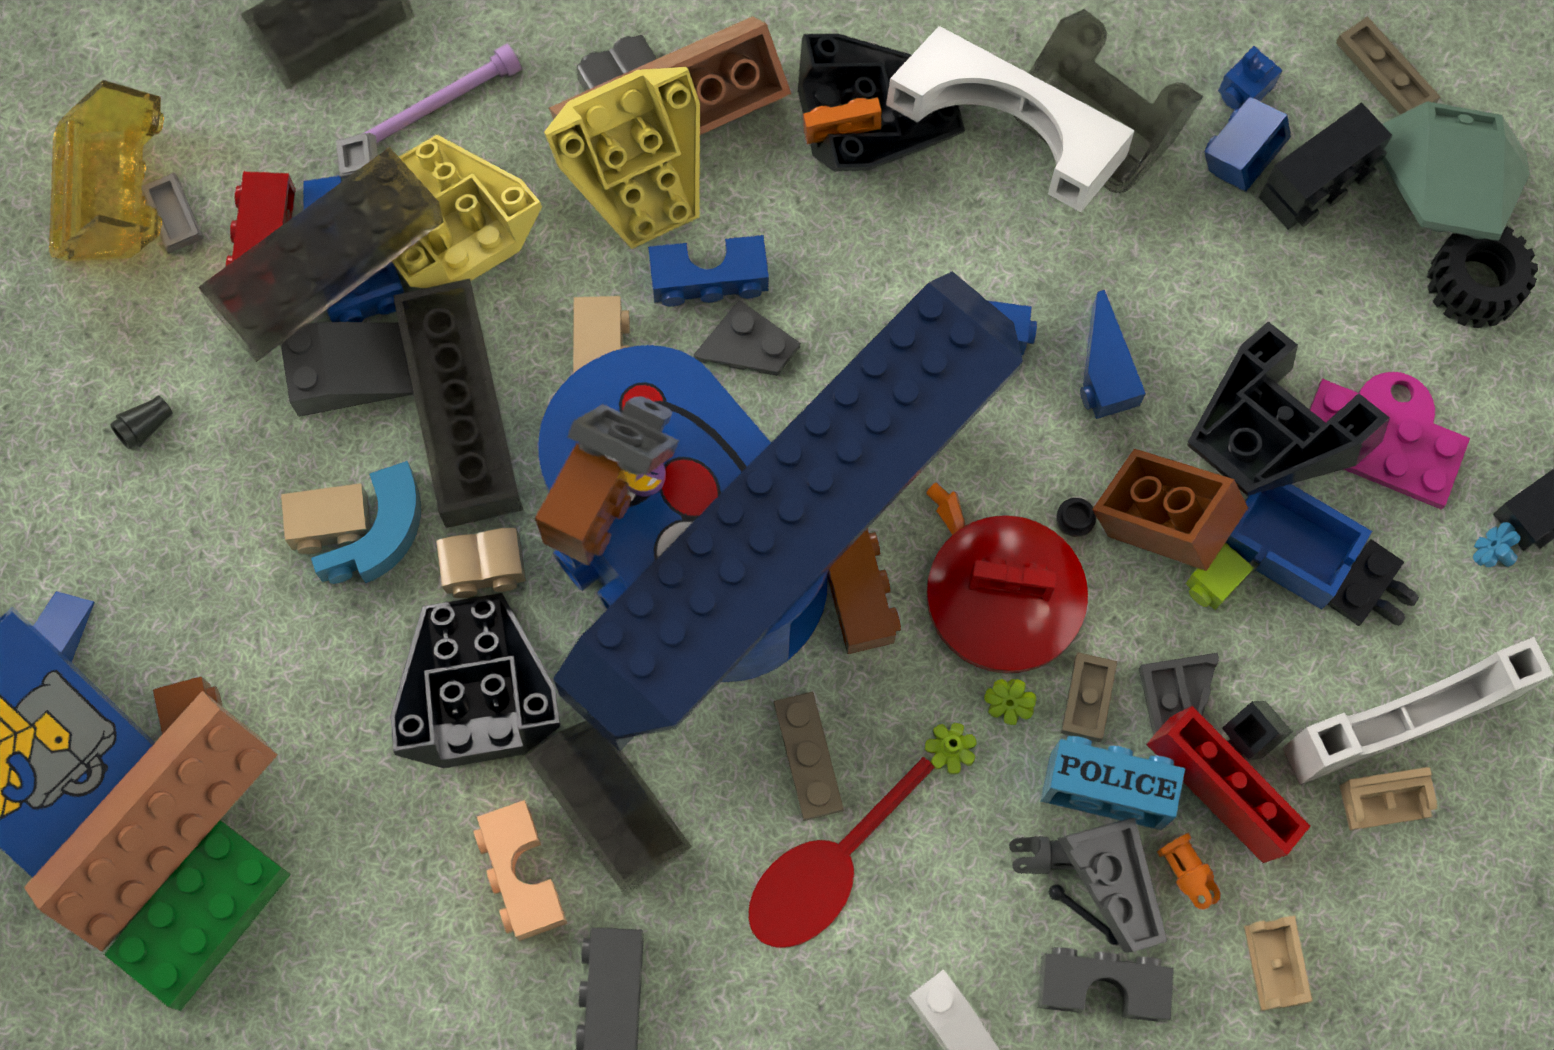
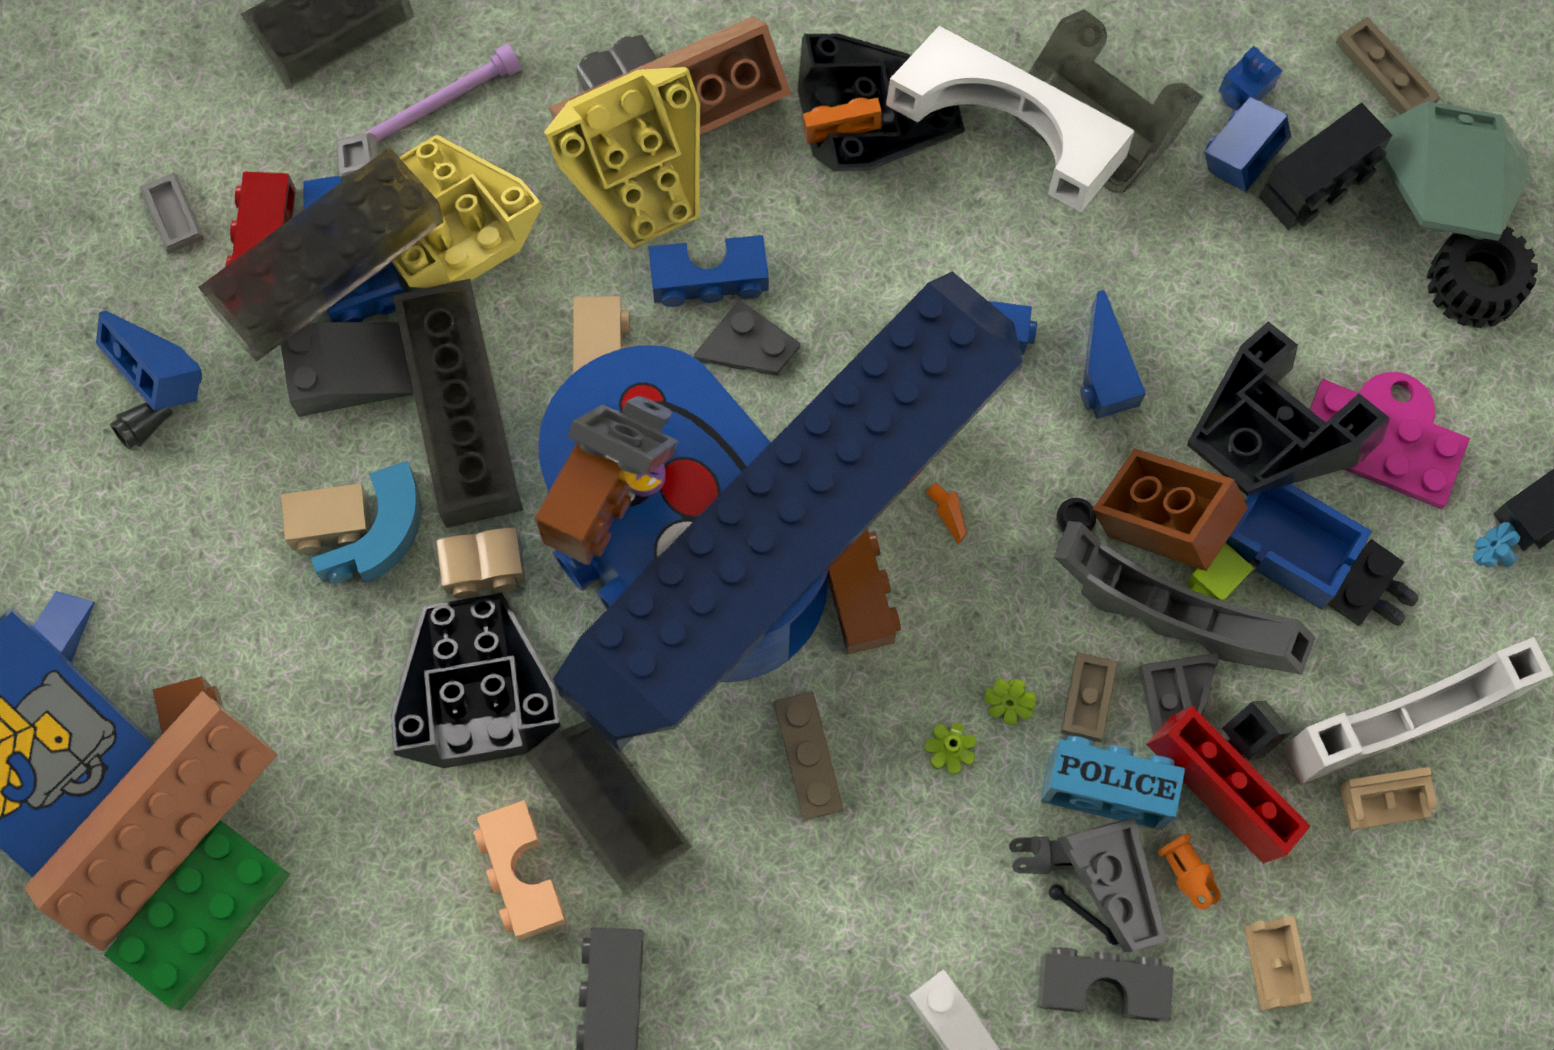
clear yellow windscreen [49,79,164,261] -> none
red piece [748,757,935,948] -> none
red bracket [926,515,1088,673] -> none
none -> blue slope [96,311,202,411]
none -> dark grey arch [1054,521,1315,675]

